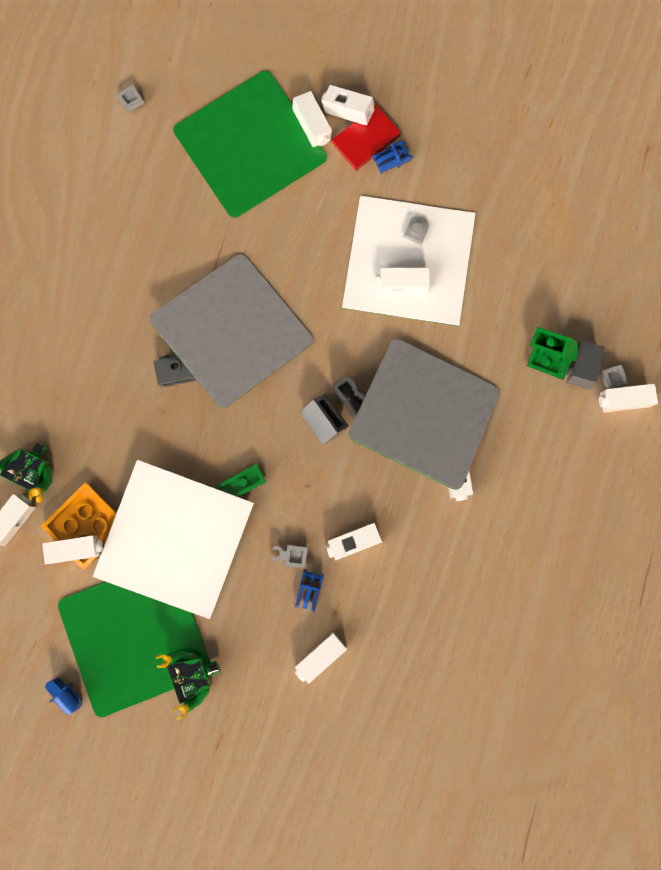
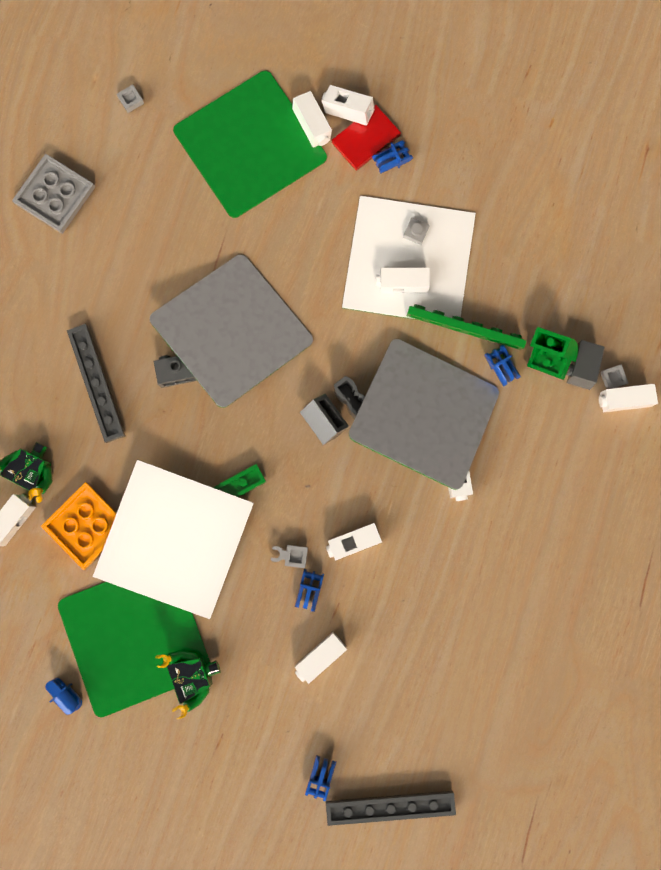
white brick [42,536,103,564] -> none
none -> light grey plate [12,154,95,234]
none -> dark grey plate [67,324,126,443]
none -> blue arm [305,755,337,801]
none -> dark grey plate [326,791,456,826]
none -> green plate [406,304,527,350]
none -> blue arm [485,345,521,387]

